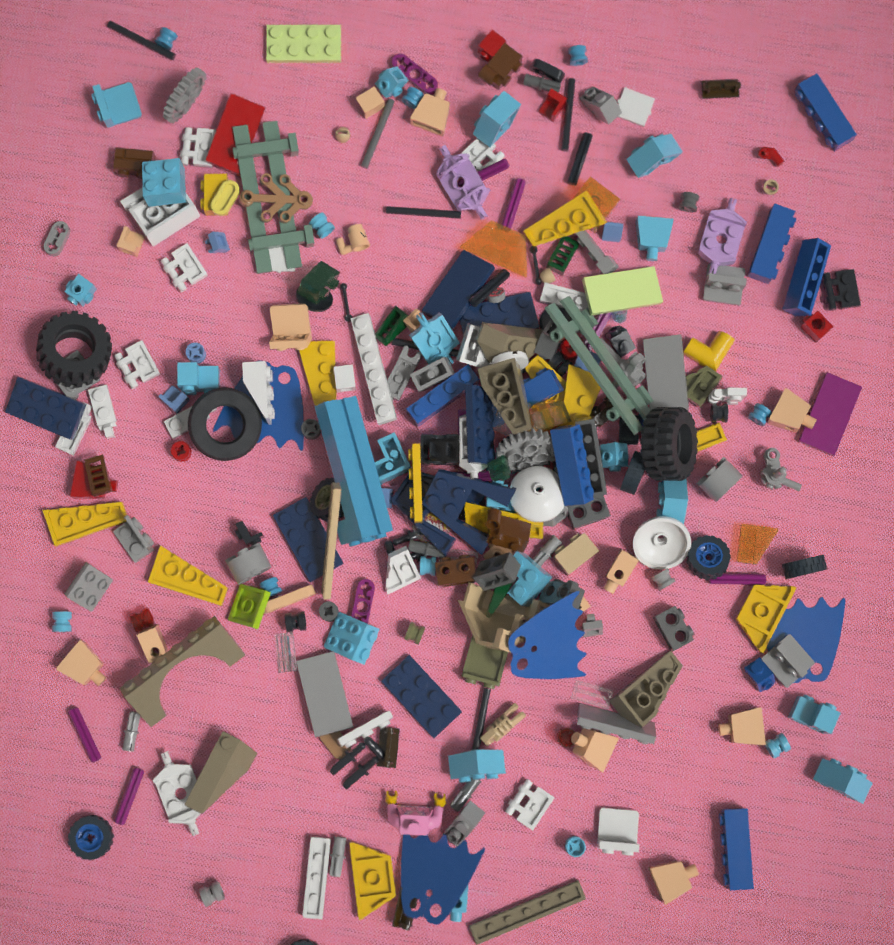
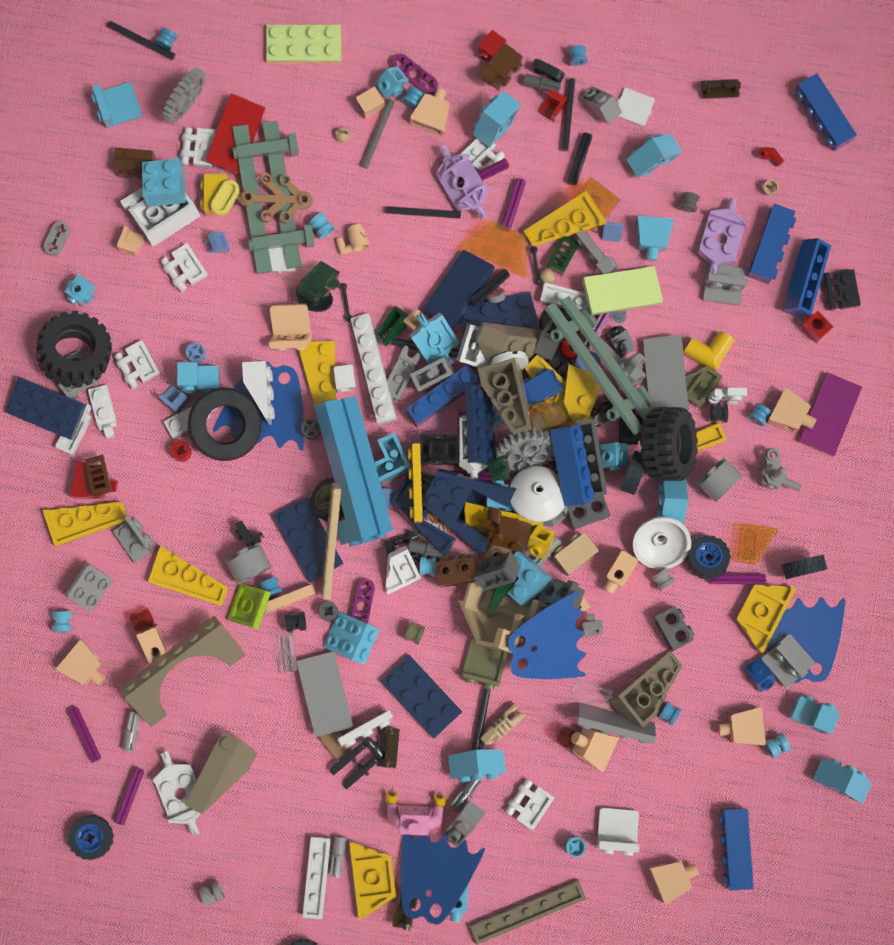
none -> yellow brick [526,524,556,560]
none -> dark azure wheel [658,701,681,725]

